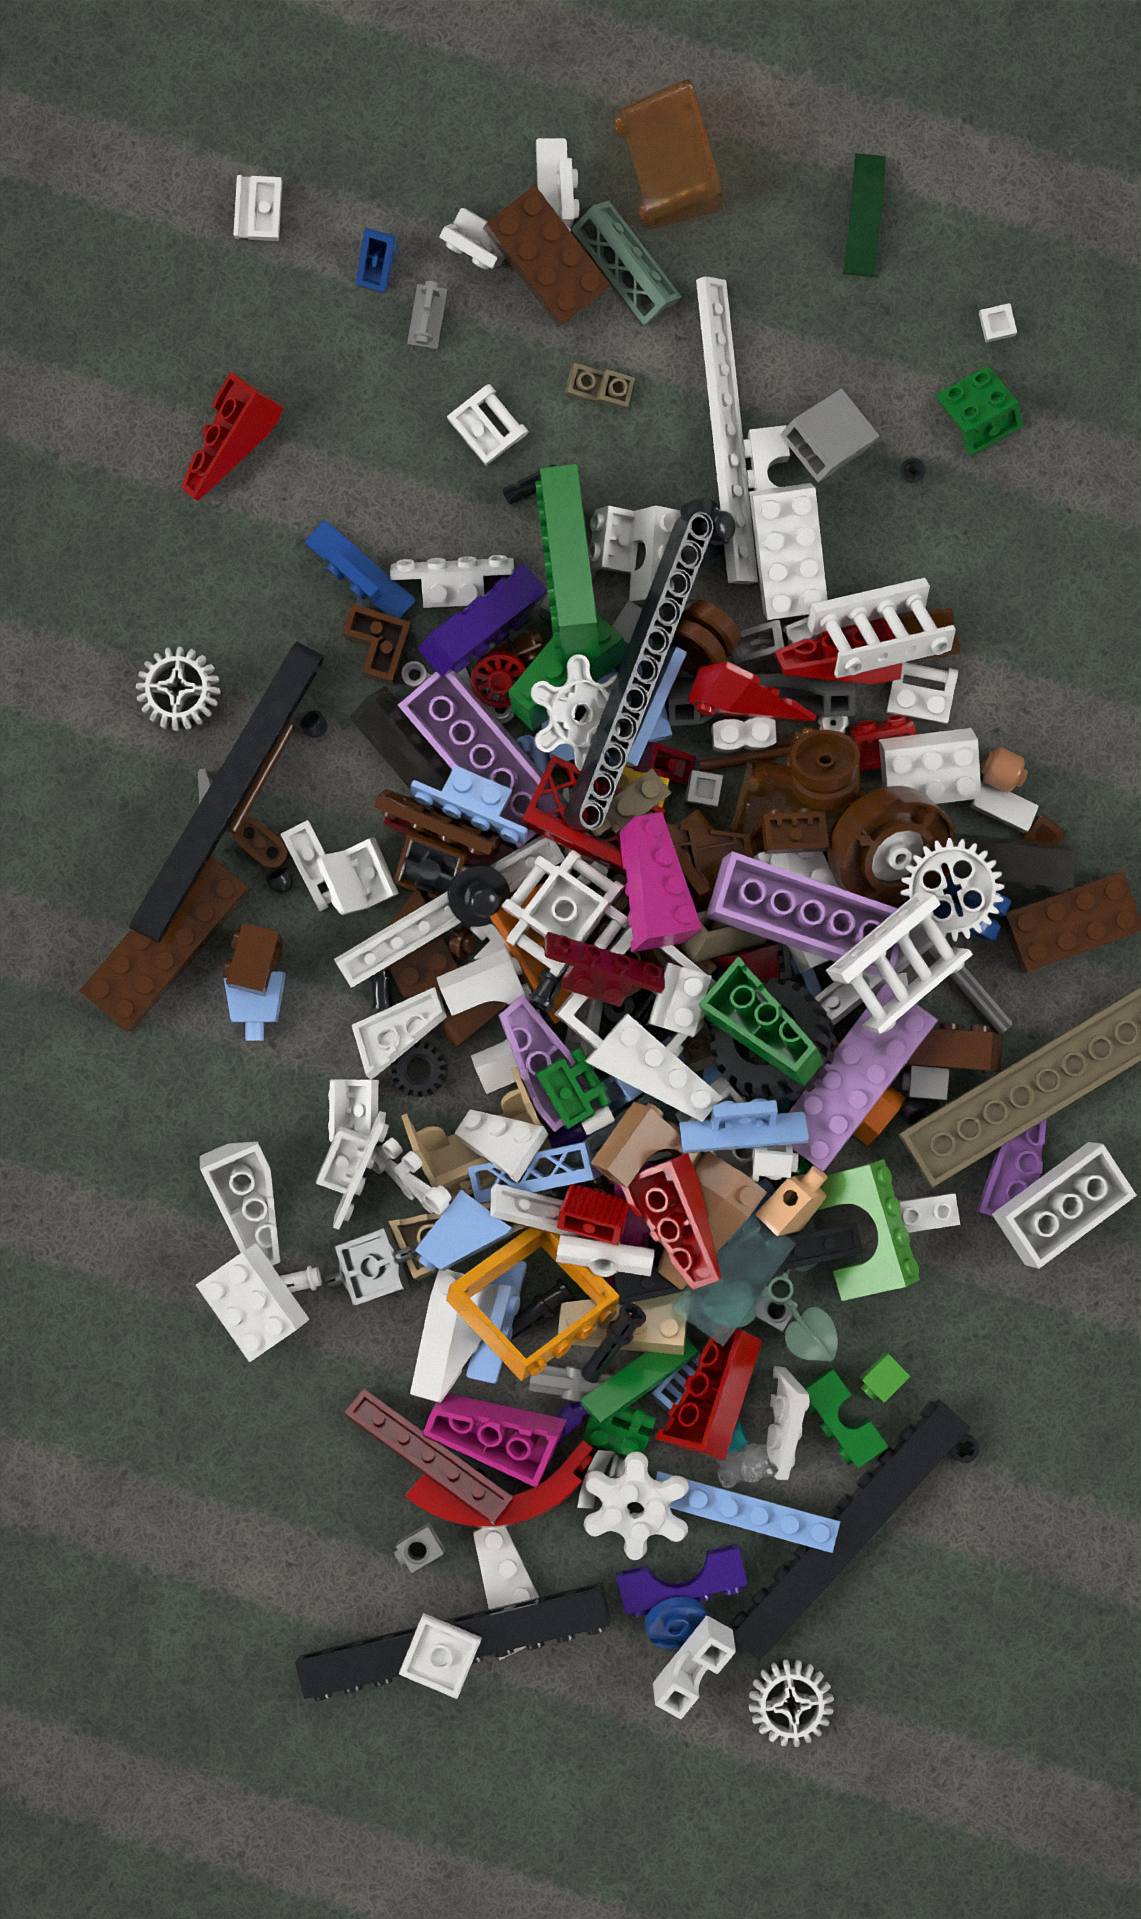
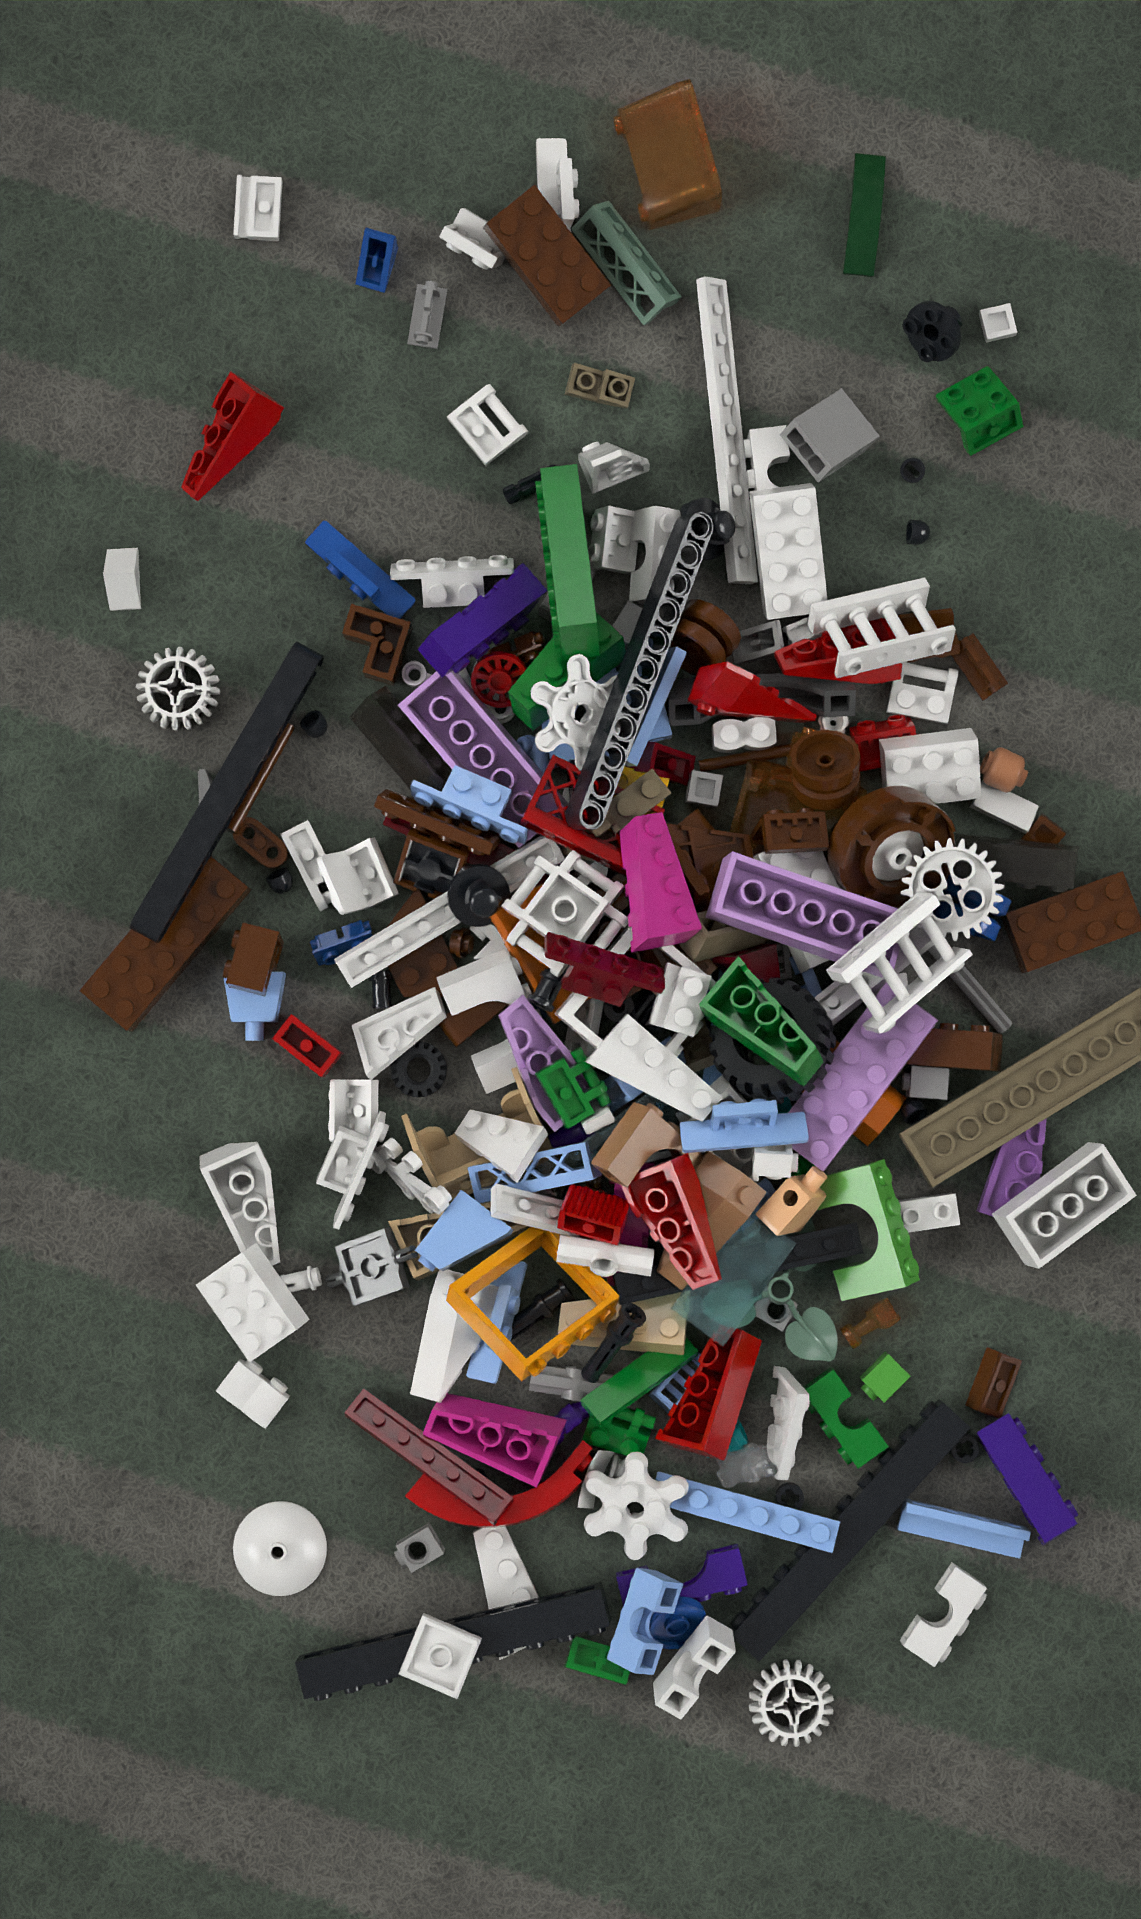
none -> white slope [103,548,141,611]
none -> white brick [216,1358,290,1429]
none -> white dish [233,1501,327,1596]
none -> red brick [272,1014,343,1078]
none -> blue hinge [310,920,373,966]
none -> green hinge [564,1636,630,1685]
none -> white wedge [578,442,650,494]
none -> light blue arch [607,1568,683,1675]
none -> black bush [775,1482,804,1510]
none -> clear orange leg [840,1297,901,1350]
none -> light blue fence [897,1499,1031,1559]
none -> white arch [900,1562,987,1667]
none -> black plate [902,301,963,363]
none -> black hinge [906,519,930,545]
none -> reddish brown hinge [951,633,1008,701]
none -> reddish brown slope [965,1347,1022,1419]
none -> dark purple wedge [976,1413,1079,1546]

